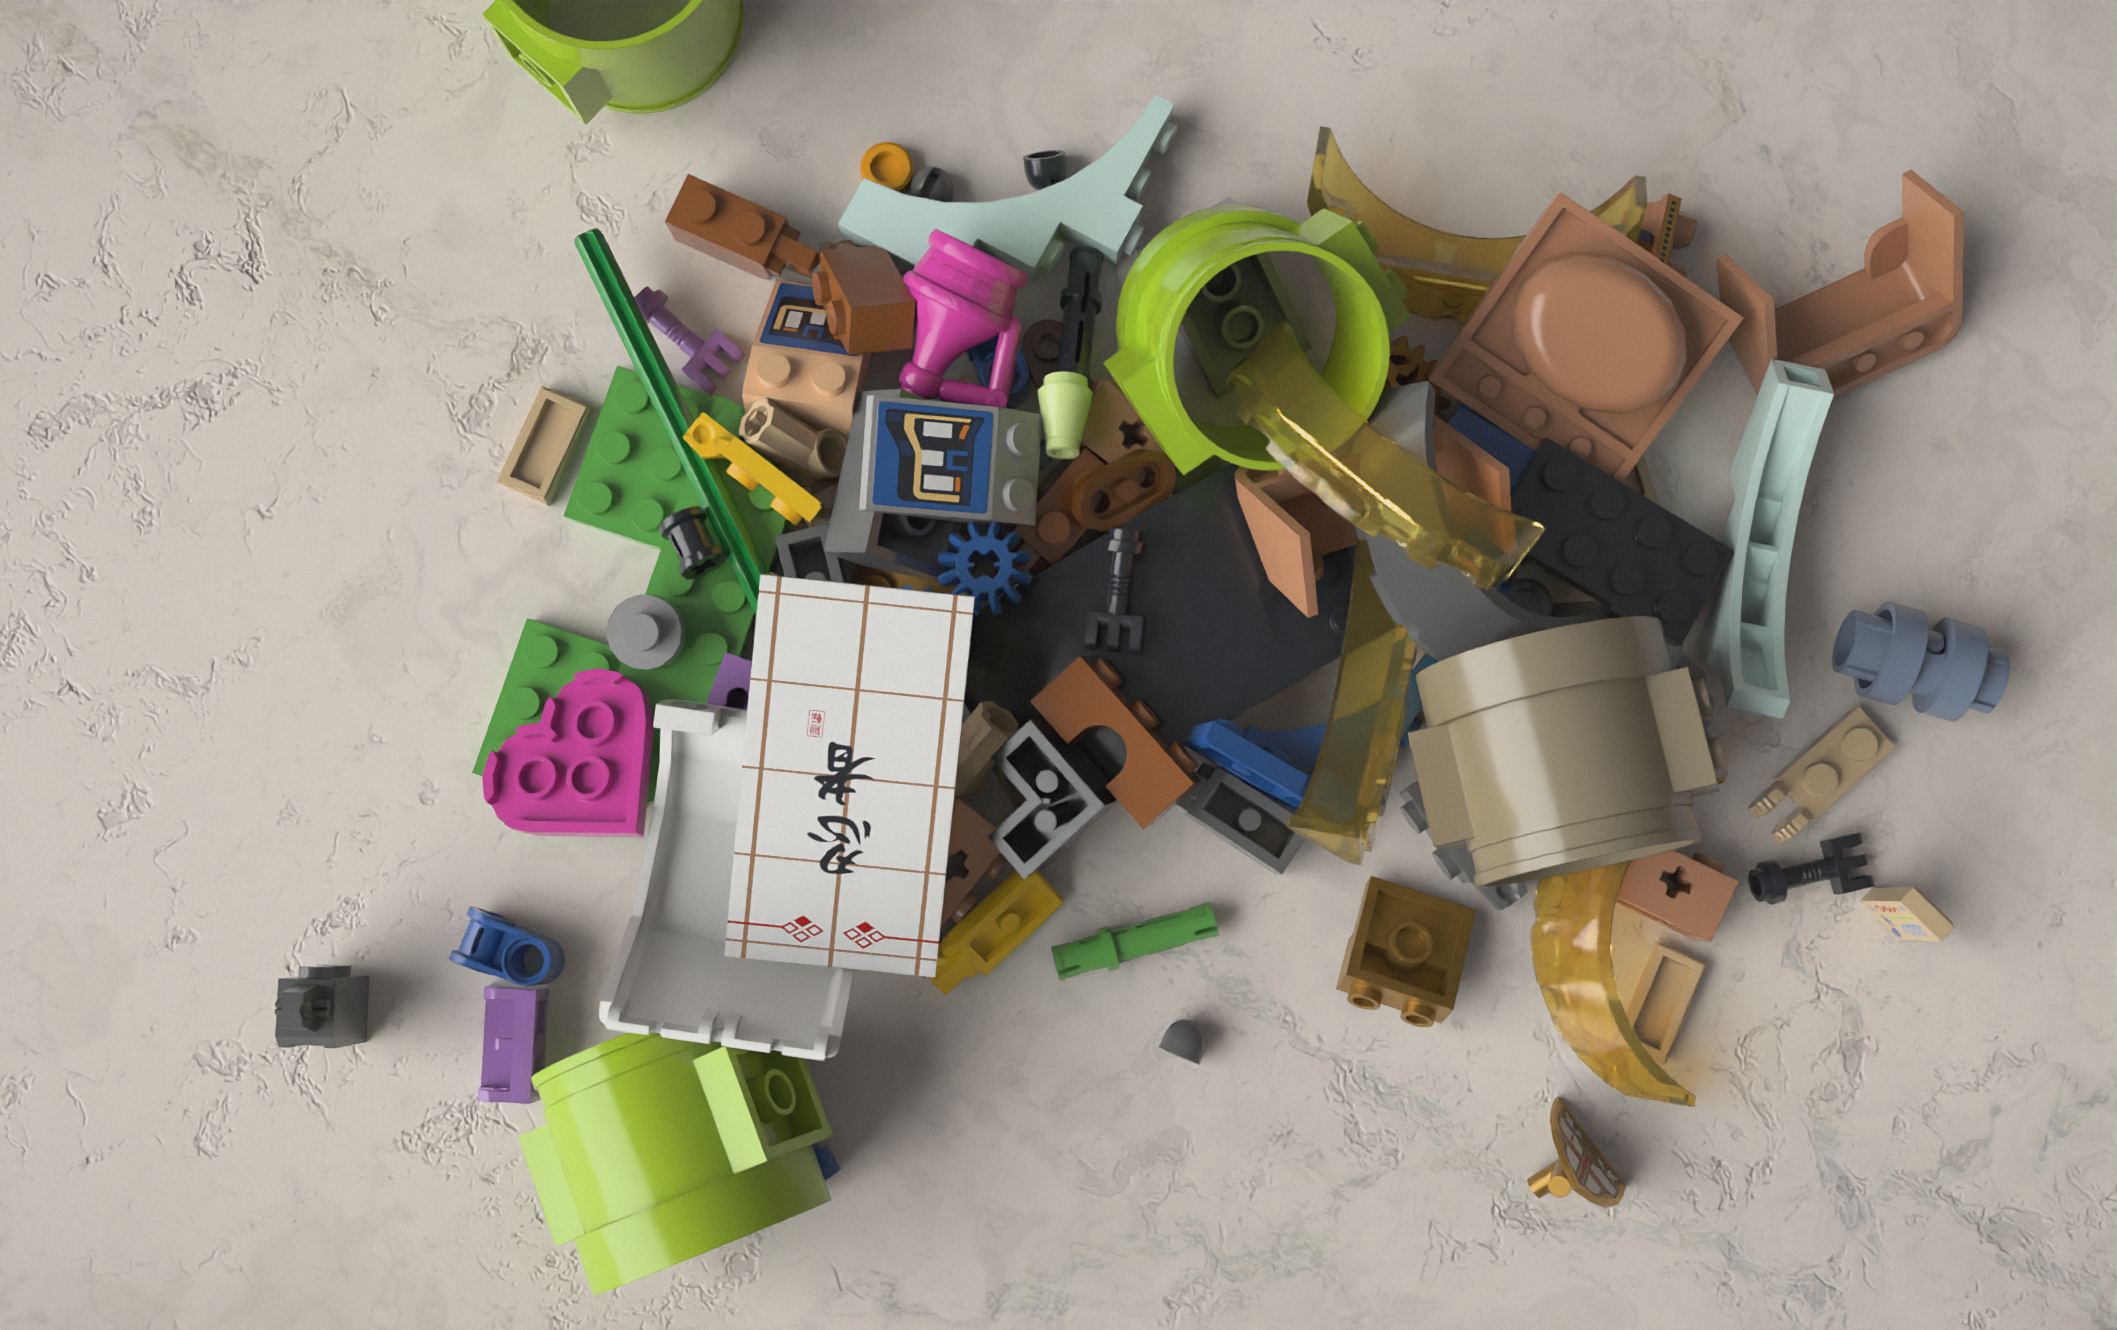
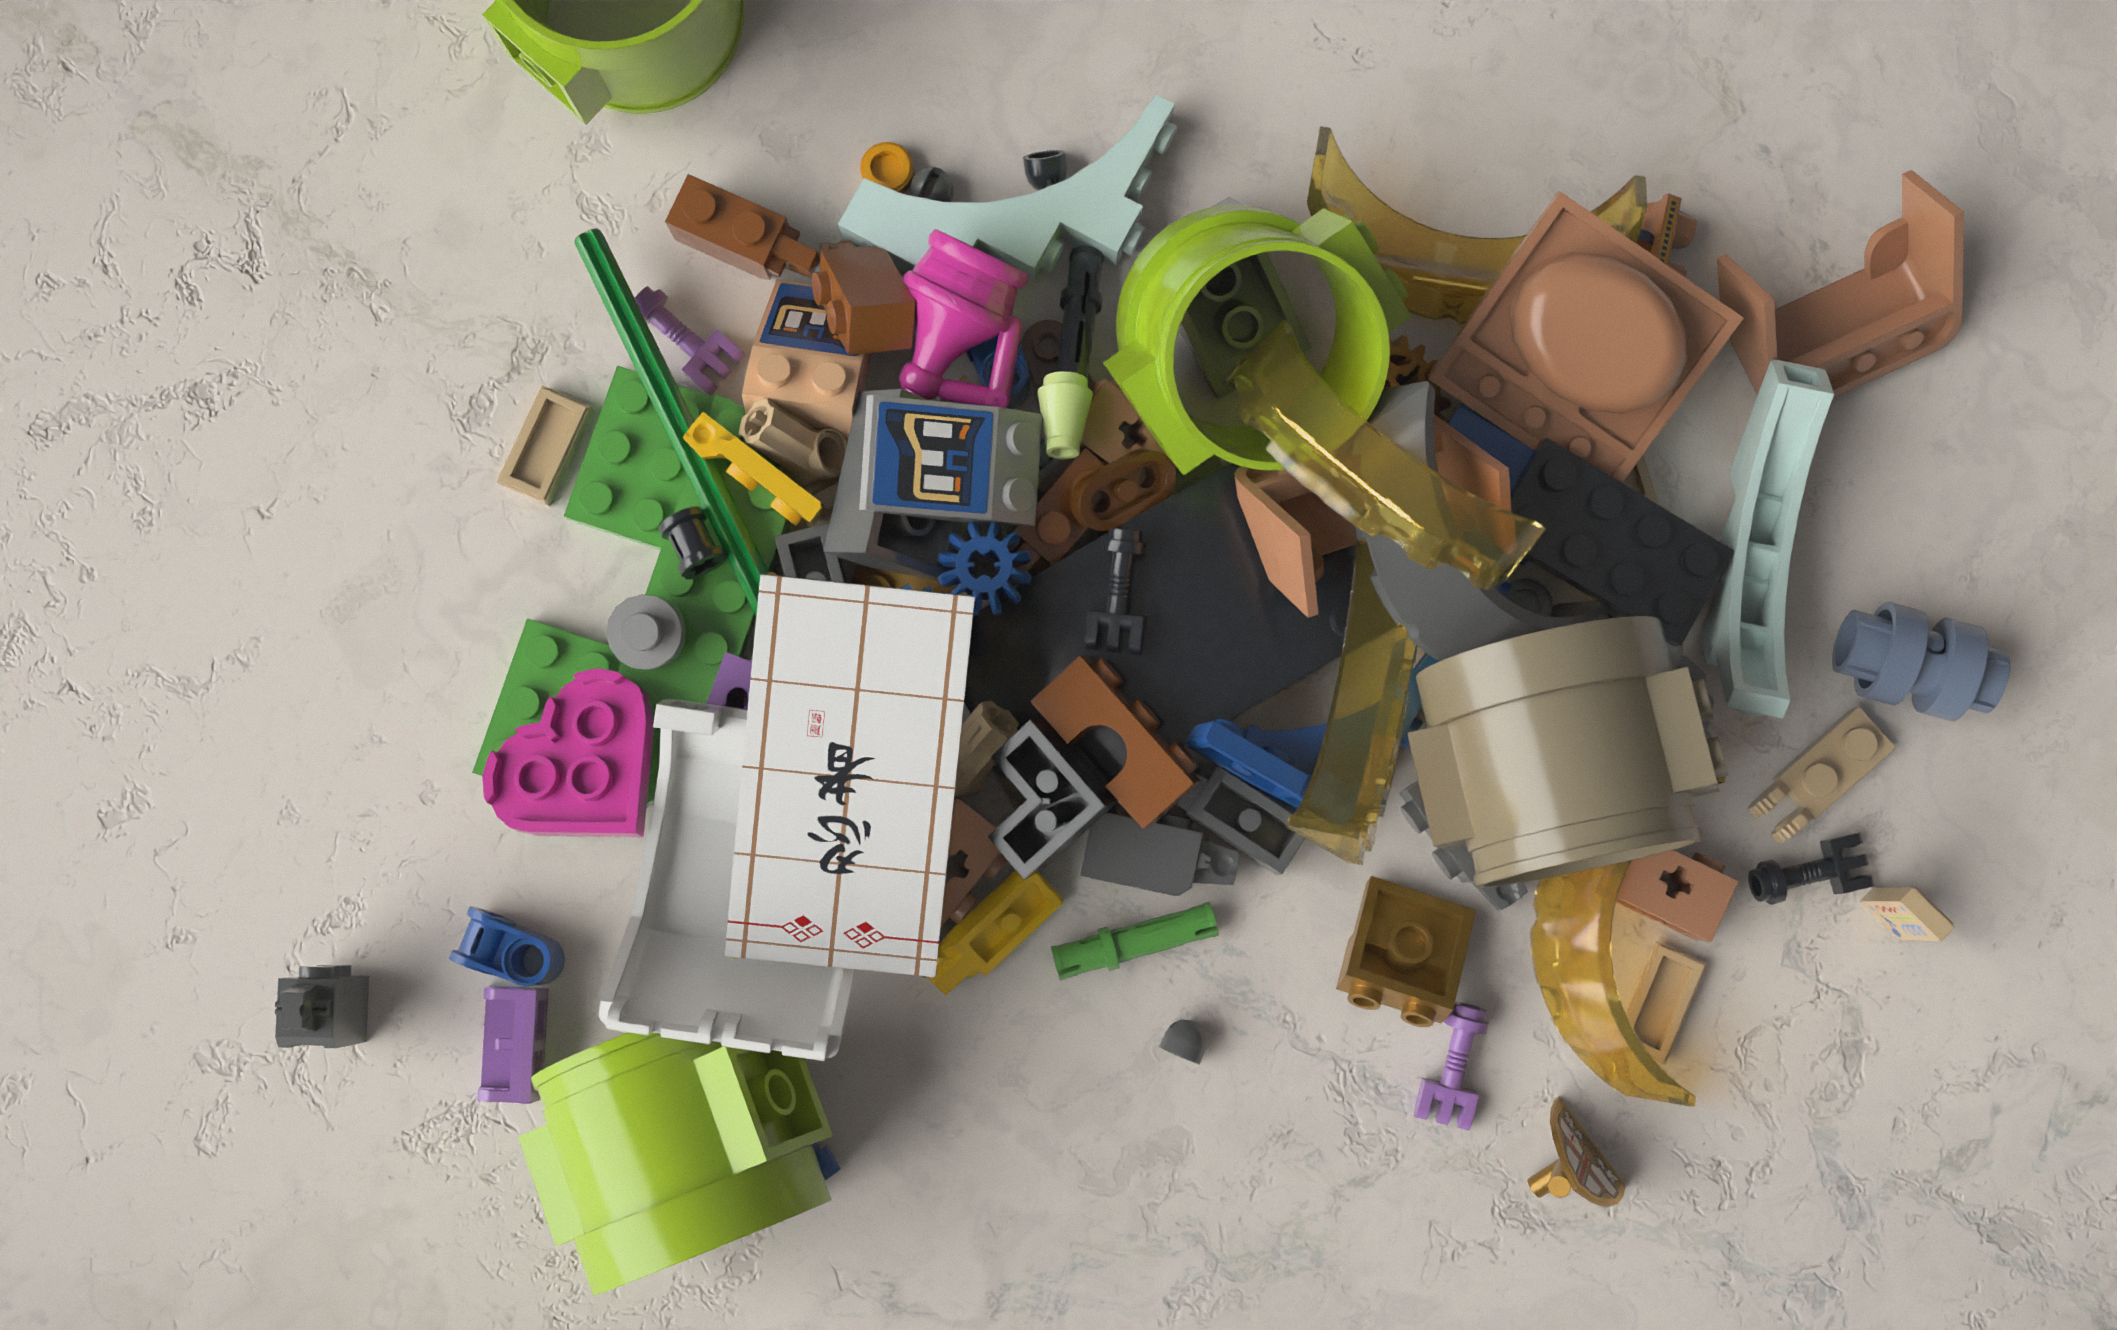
none -> dark grey hinge [1080,804,1240,896]
none -> medium lavender hinge [1414,1002,1489,1131]

